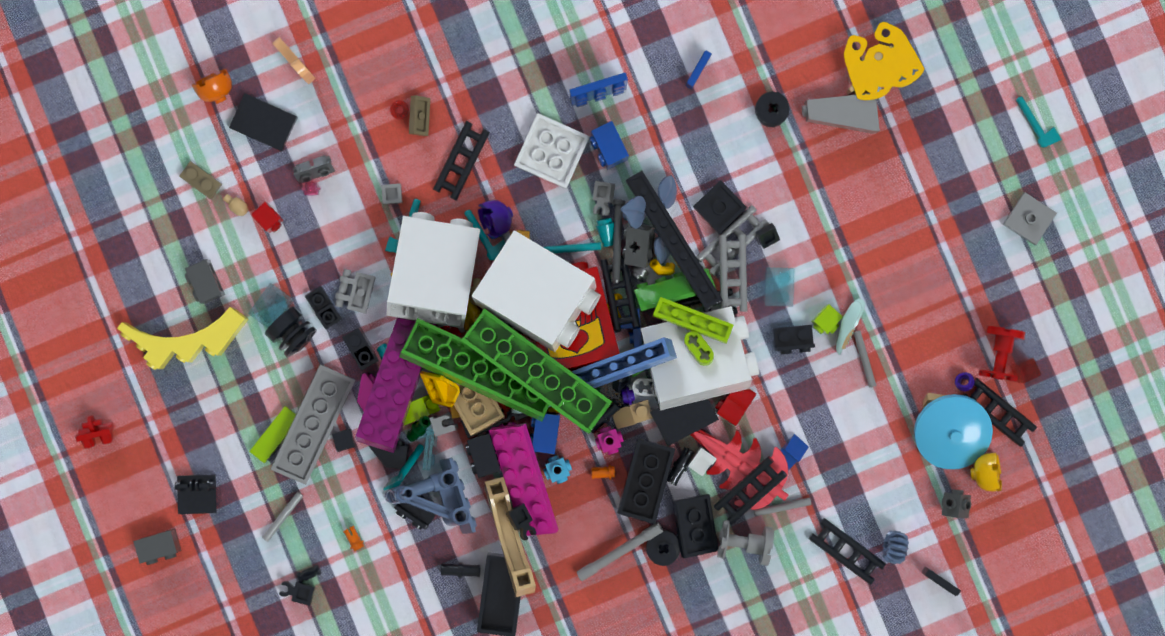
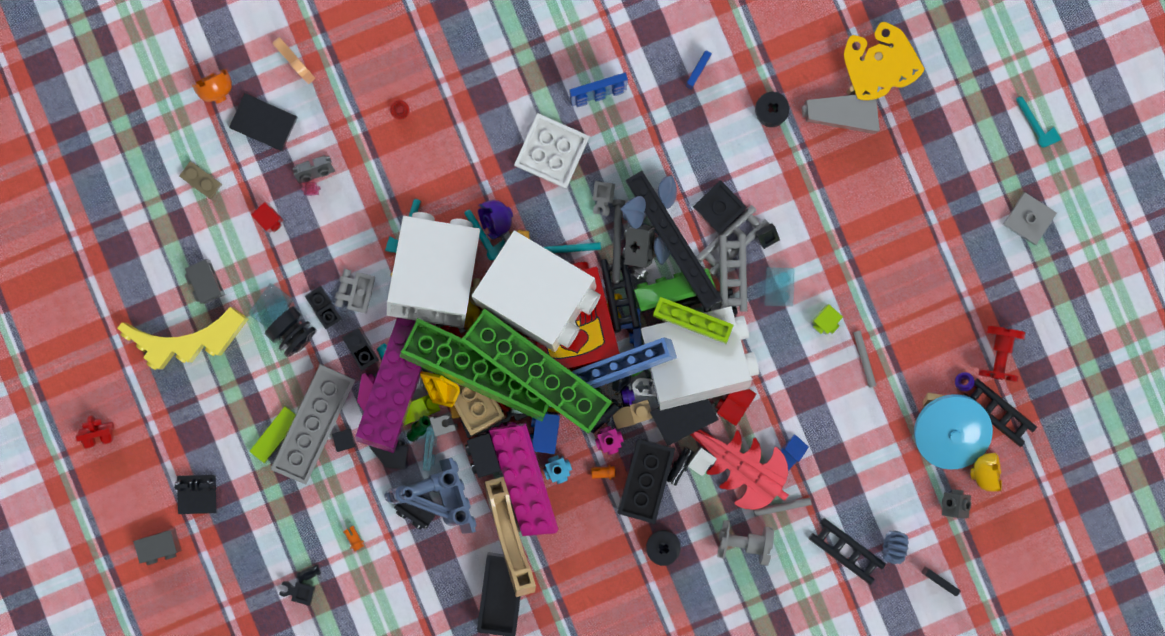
tan cylinder [223,194,248,216] -> none
light grey bar [262,491,303,542] -> none
light grey plate [381,183,403,205] -> none
teal piece [383,444,424,490] -> none
dark tan plate [409,95,430,137] -> none
black bar [433,121,490,201] -> none
black pin [441,562,481,578] -> none
black plate [506,503,536,540] -> none
light grey piece [577,522,663,581] -> none
blue brick [589,121,629,170] -> none
teal cone [596,218,614,247] -> none
yellow arm [649,259,675,276] -> none
black tile [672,494,718,558] -> none
lime beam [684,331,714,366] -> none
black bar [714,456,787,525] -> none
black bracket [773,325,815,355] -> none
light aqua animal [836,298,866,355] -> none
clear red brick [1010,358,1042,383] -> none

